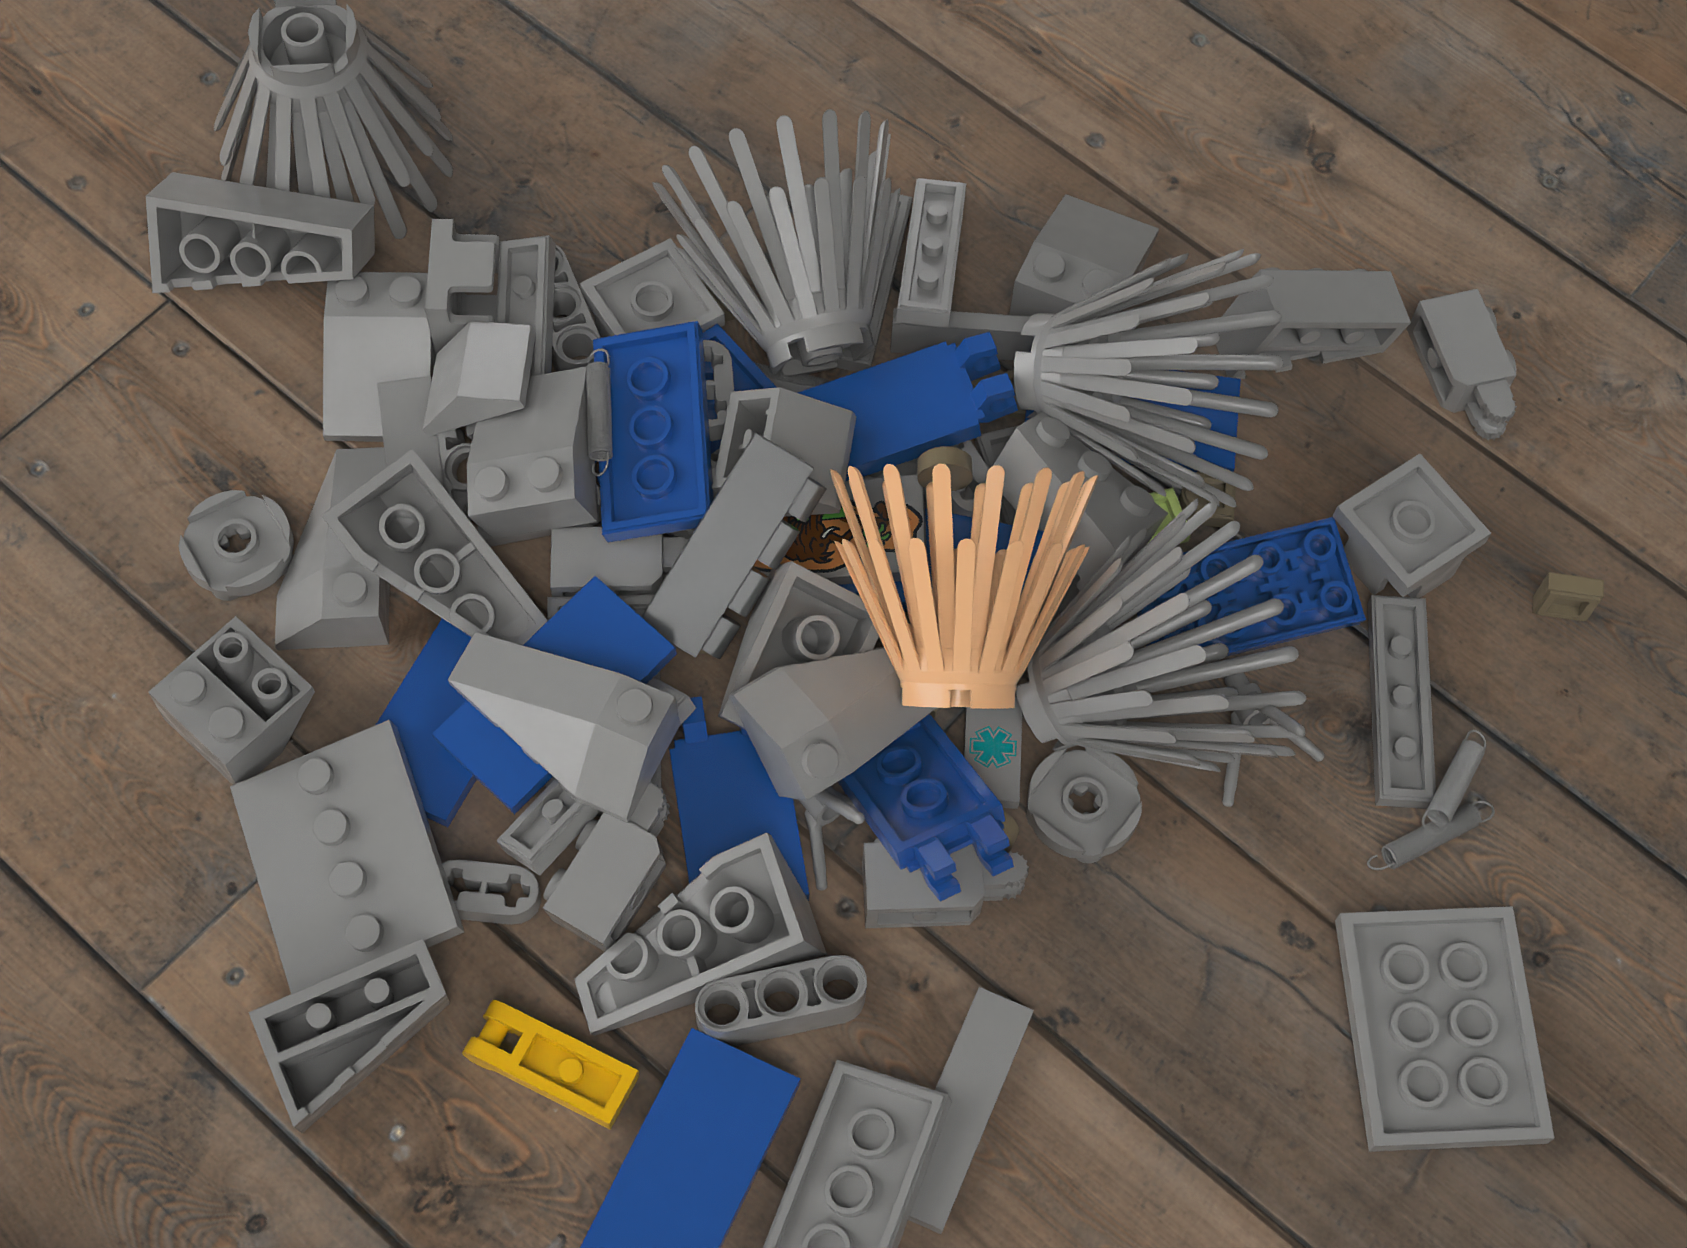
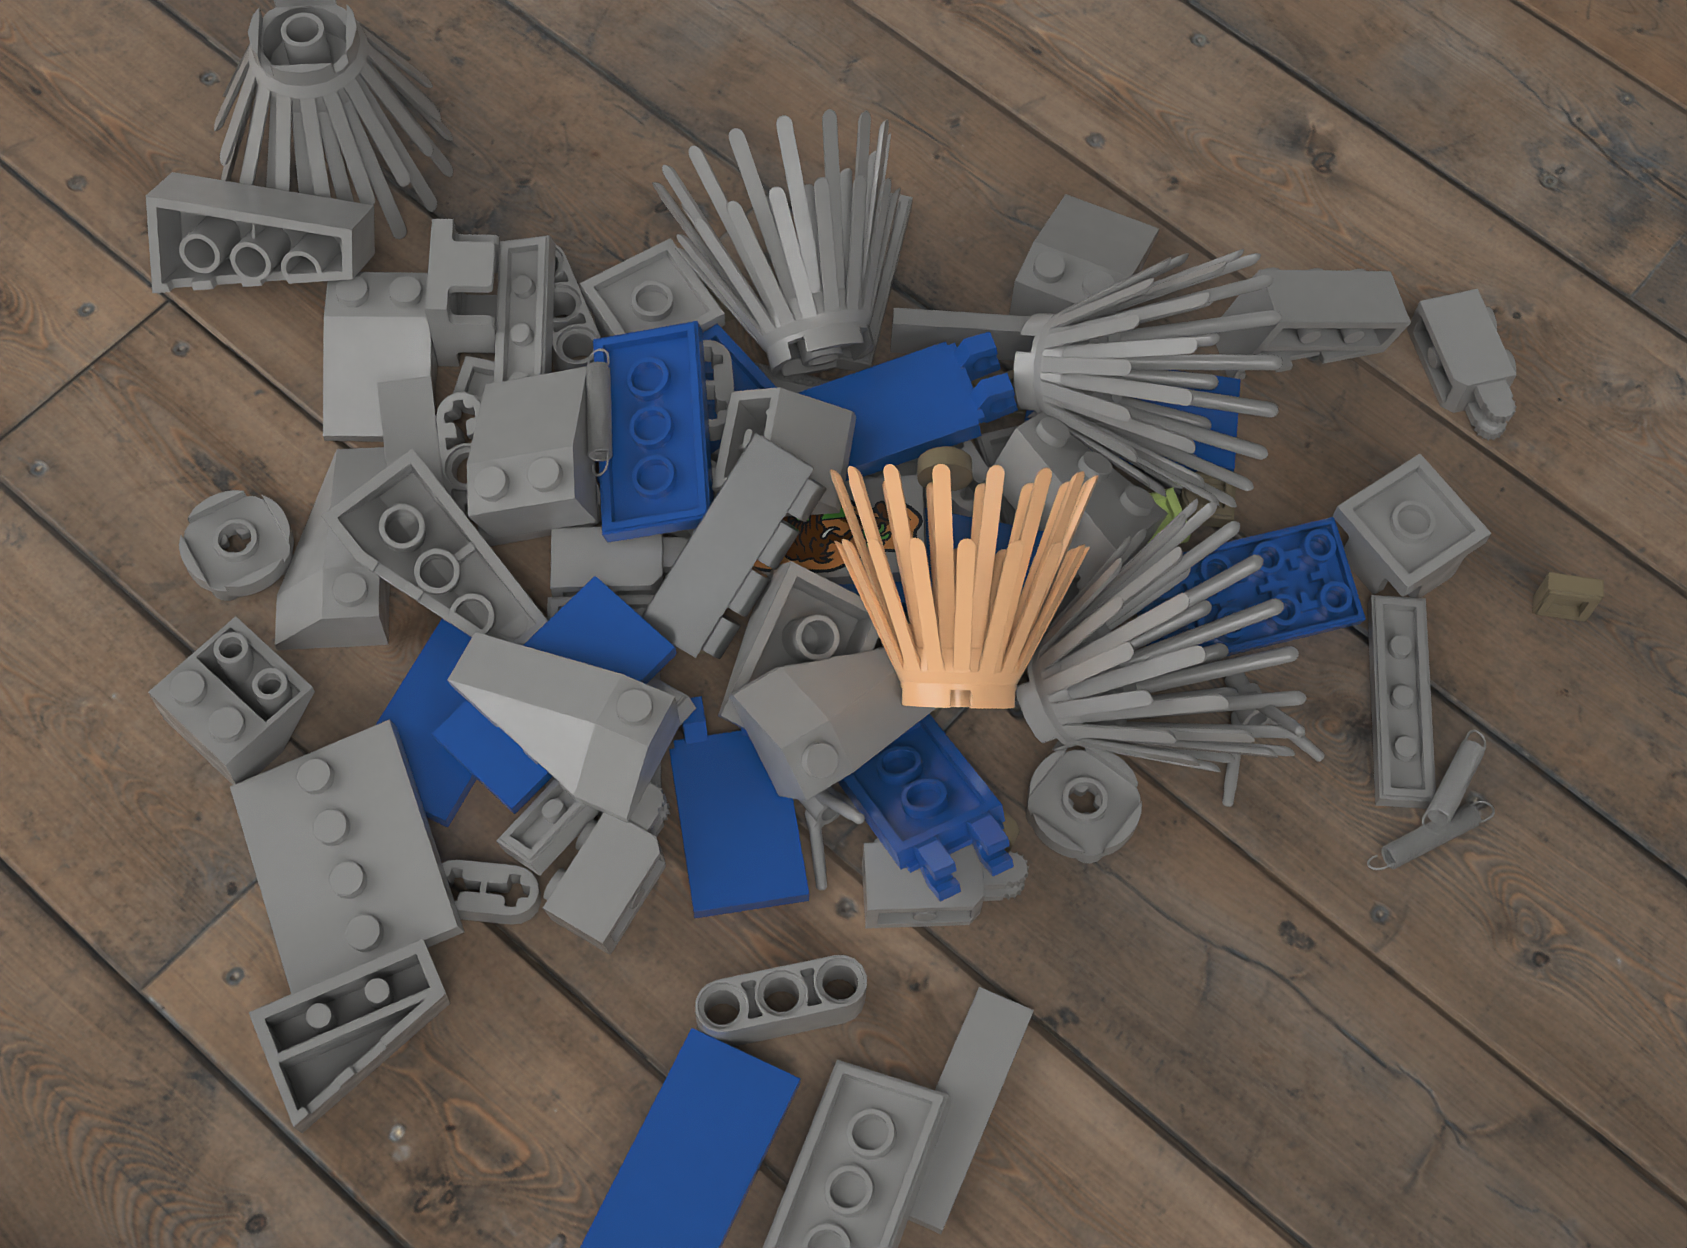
light grey slope [423,321,536,437] -> none
yellow plate [462,1000,640,1130] -> none
light grey wedge [574,833,827,1035] -> none
light grey tile [896,178,966,328] -> none
light grey tile [963,697,1022,809] -> none
light grey plate [1335,906,1554,1152] -> none

